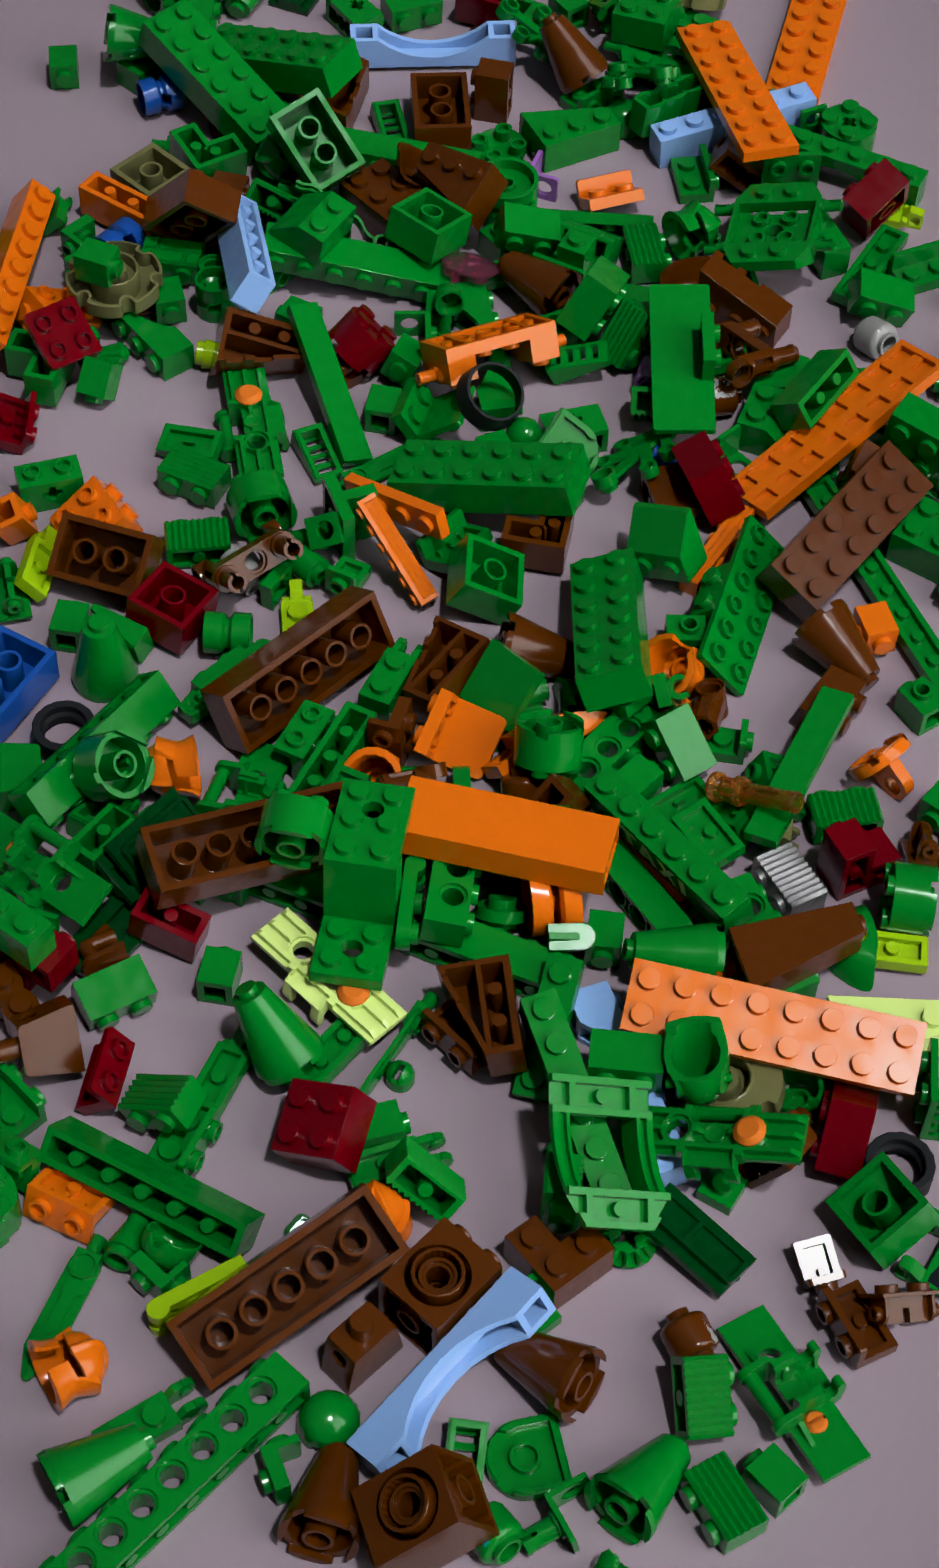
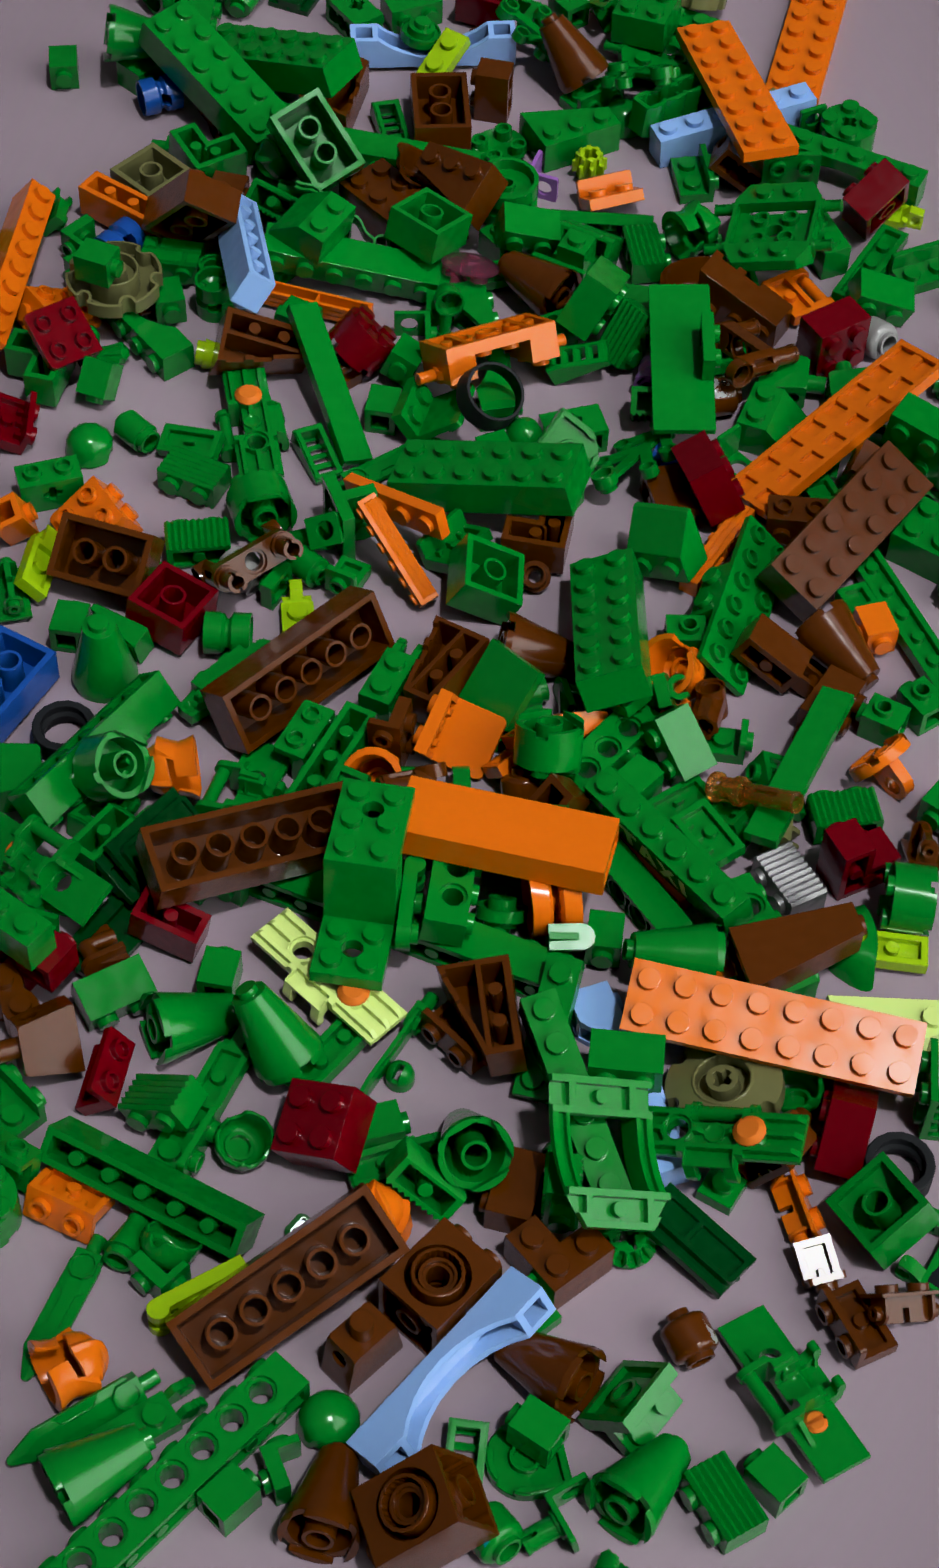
green brick [254,789,334,870] -> none
green helmet [663,1016,733,1104] -> none
green brick [670,1353,738,1440] -> none
green brick [770,348,859,431] -> none
none -> green piece [6,1368,161,1466]
none -> green hair [66,422,113,468]
none -> green brick [114,410,160,454]
none -> green cone [139,991,239,1066]
none -> green brick [196,1461,262,1538]
none -> green hair [214,1110,274,1171]
none -> orange piece [264,281,373,322]
none -> green plate [400,15,441,50]
none -> lime hinge [416,27,471,73]
none -> green cone [437,1108,514,1192]
none -> reddish brown brick [479,1146,546,1234]
none -> green brick [504,1393,571,1468]
none -> reddish brown plate [523,561,551,593]
none -> lime gear [571,145,607,180]
none -> green bracket [577,1360,683,1456]
none -> reddish brown brick [731,613,823,698]
none -> orange plate [761,267,835,326]
none -> reddish brown bracket [765,494,829,545]
none -> orange hinge [770,1168,826,1243]
none -> dark red brick [796,295,872,377]
none -> green plate [834,581,878,615]
none -> green brick [855,692,912,747]

